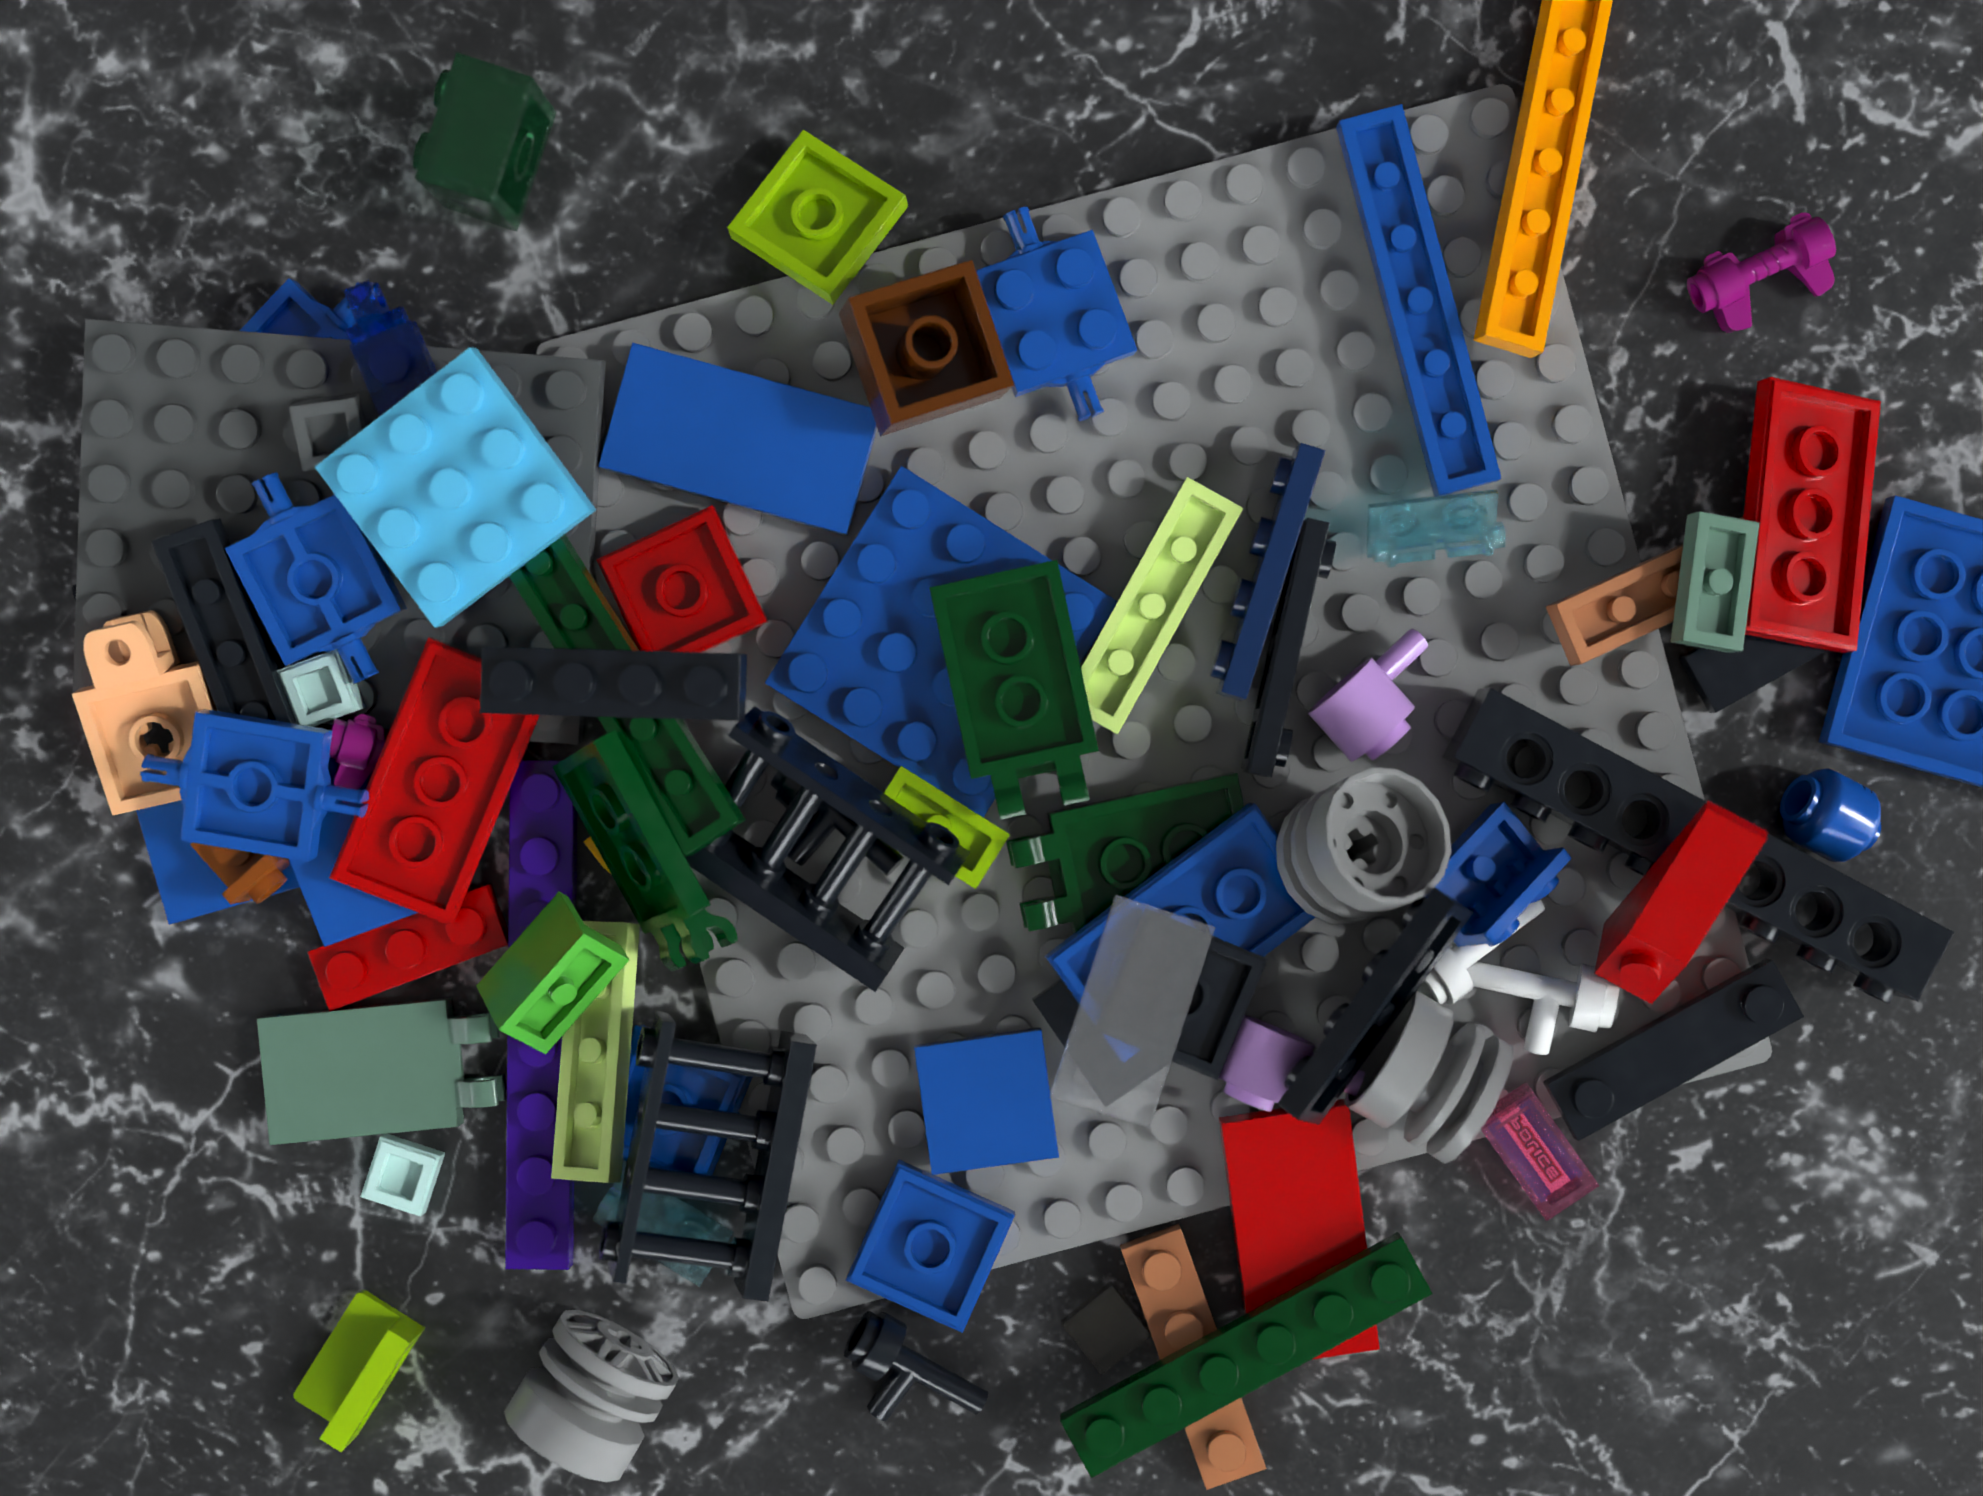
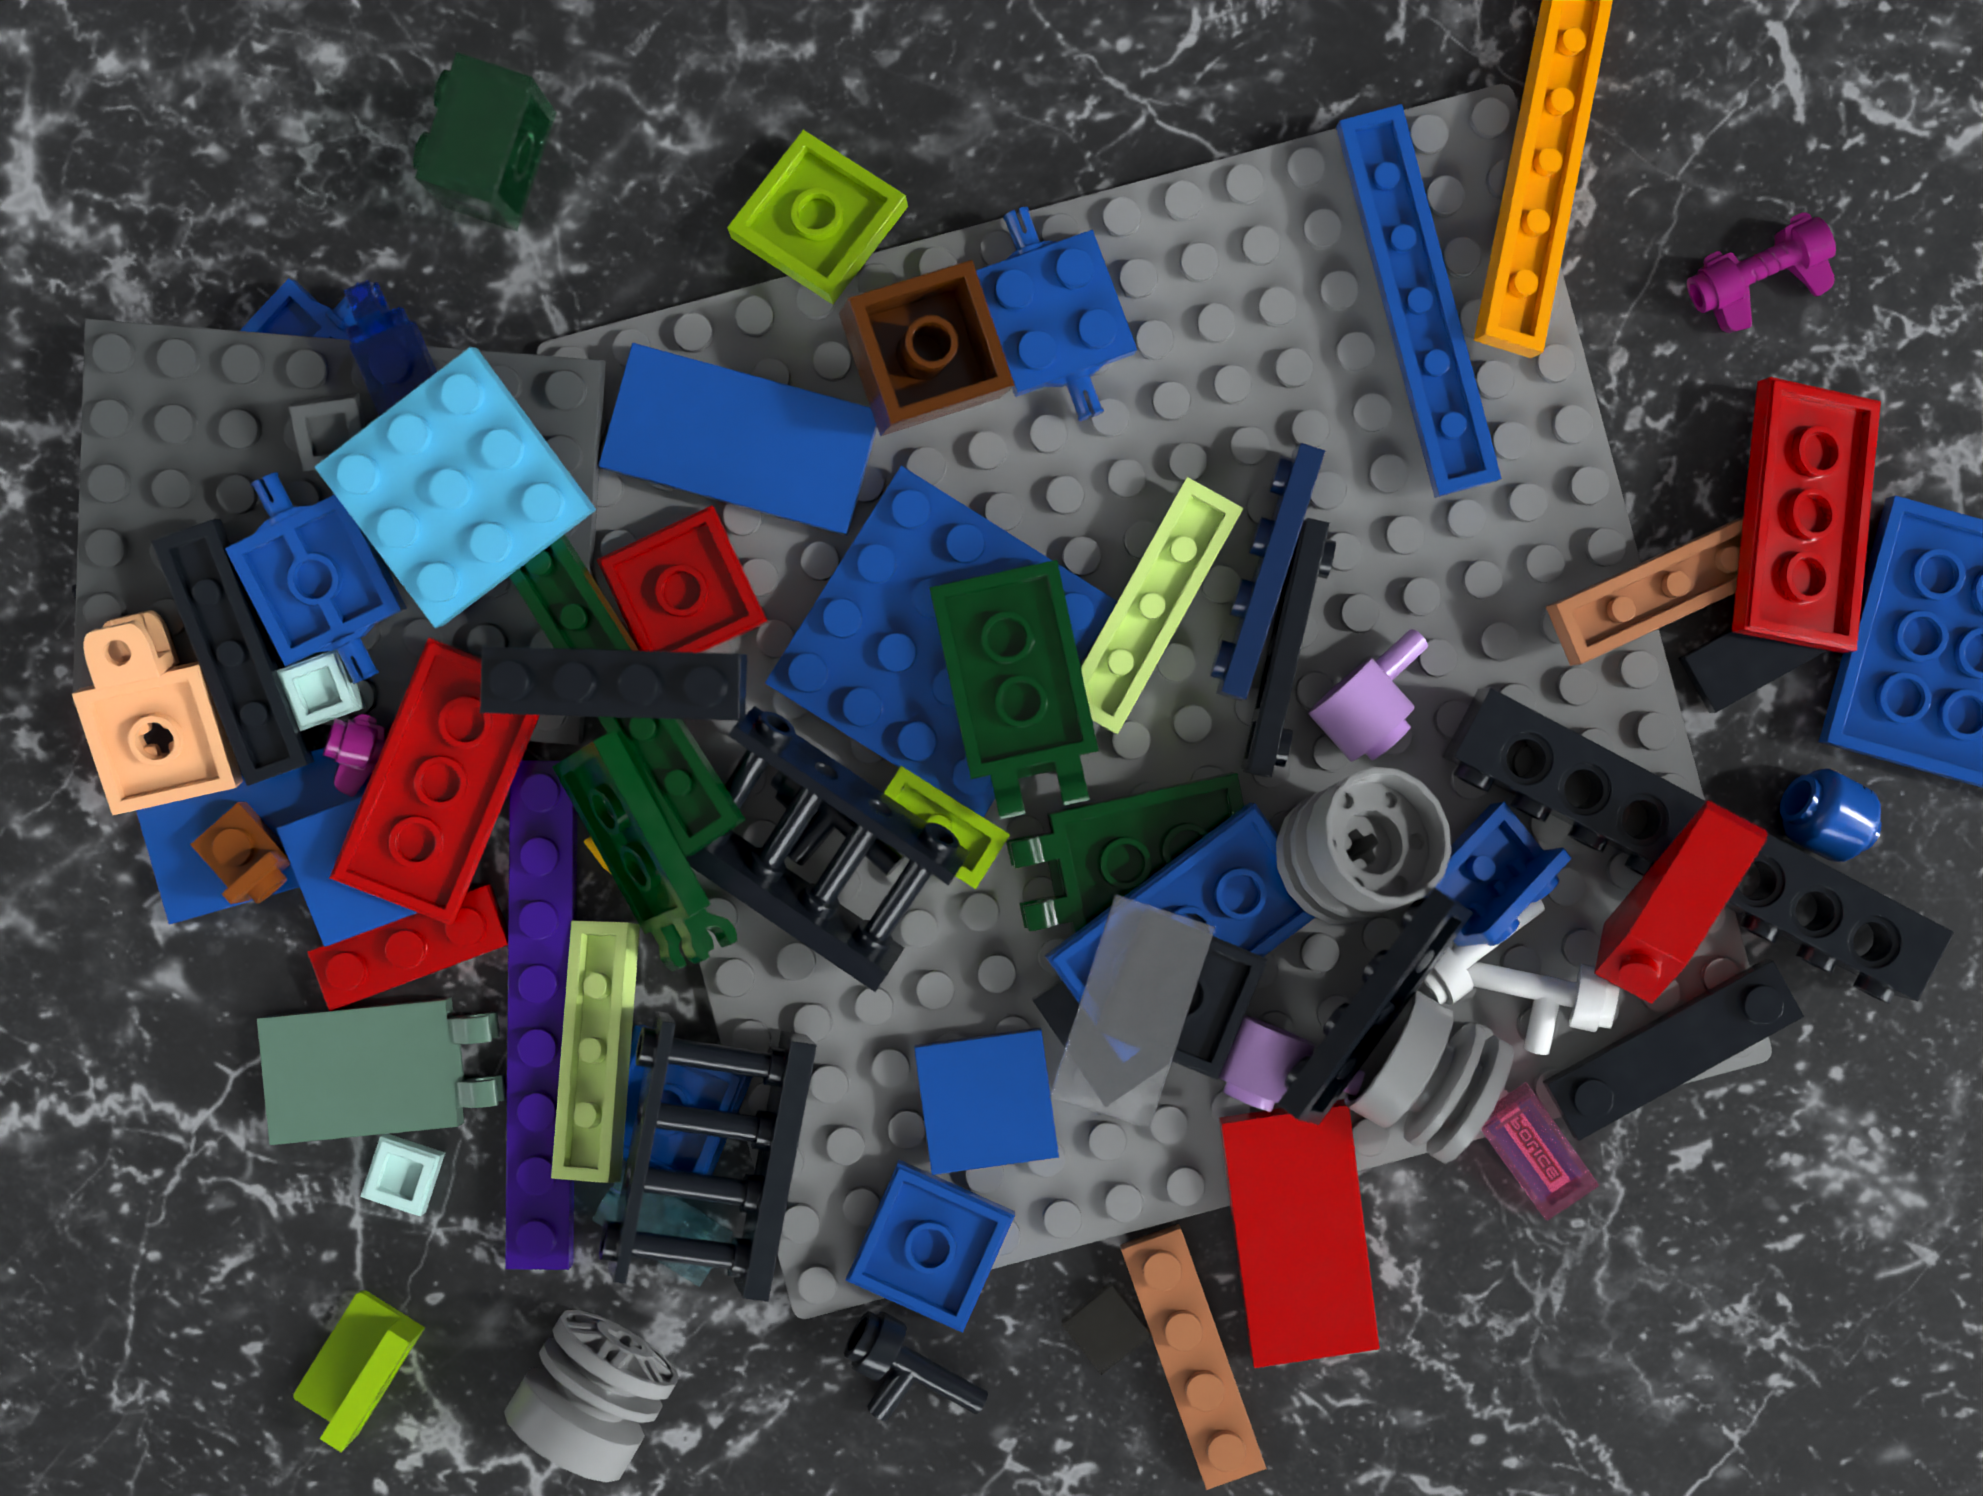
blue plate [141,709,369,862] -> none
bright green panel [476,891,630,1054] -> none
dark green plate [1060,1232,1433,1478] -> none
clear light blue hinge [1366,489,1506,568] -> none
sand green plate [1671,511,1759,653] -> none

